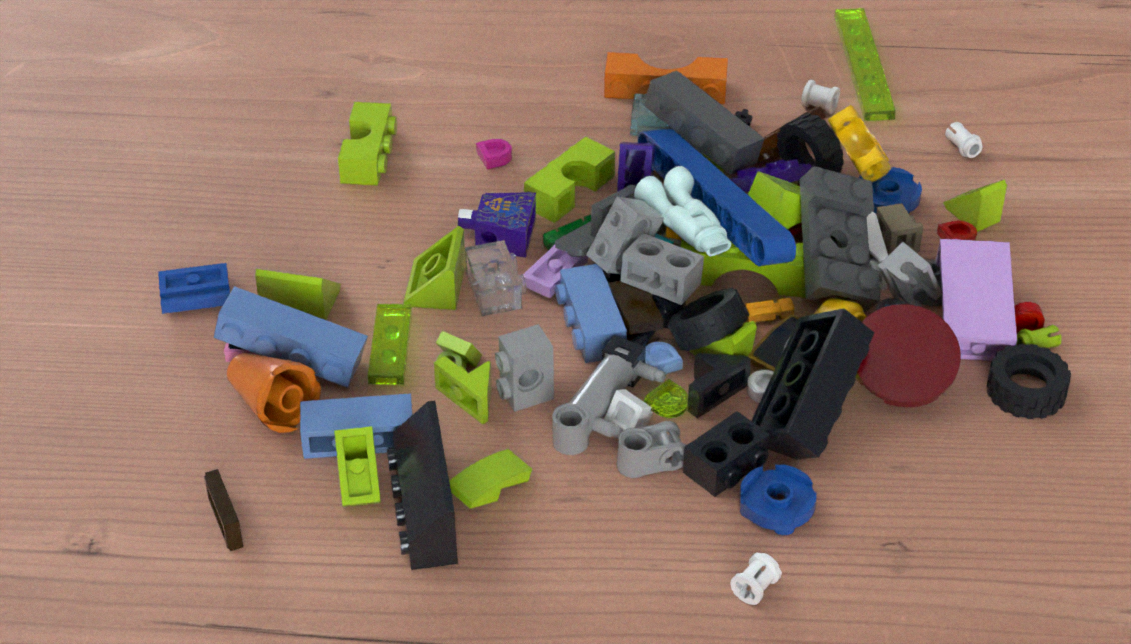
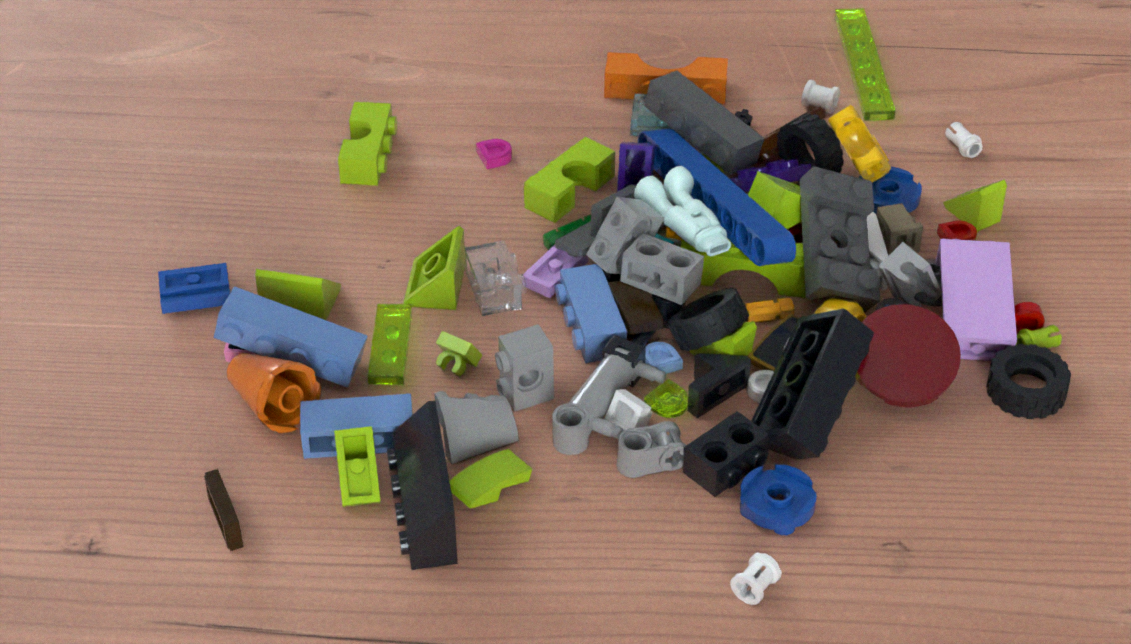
lime slope [434,355,492,425] -> none
dark purple torso [458,192,536,258] -> none
none -> light grey slope [434,391,519,464]

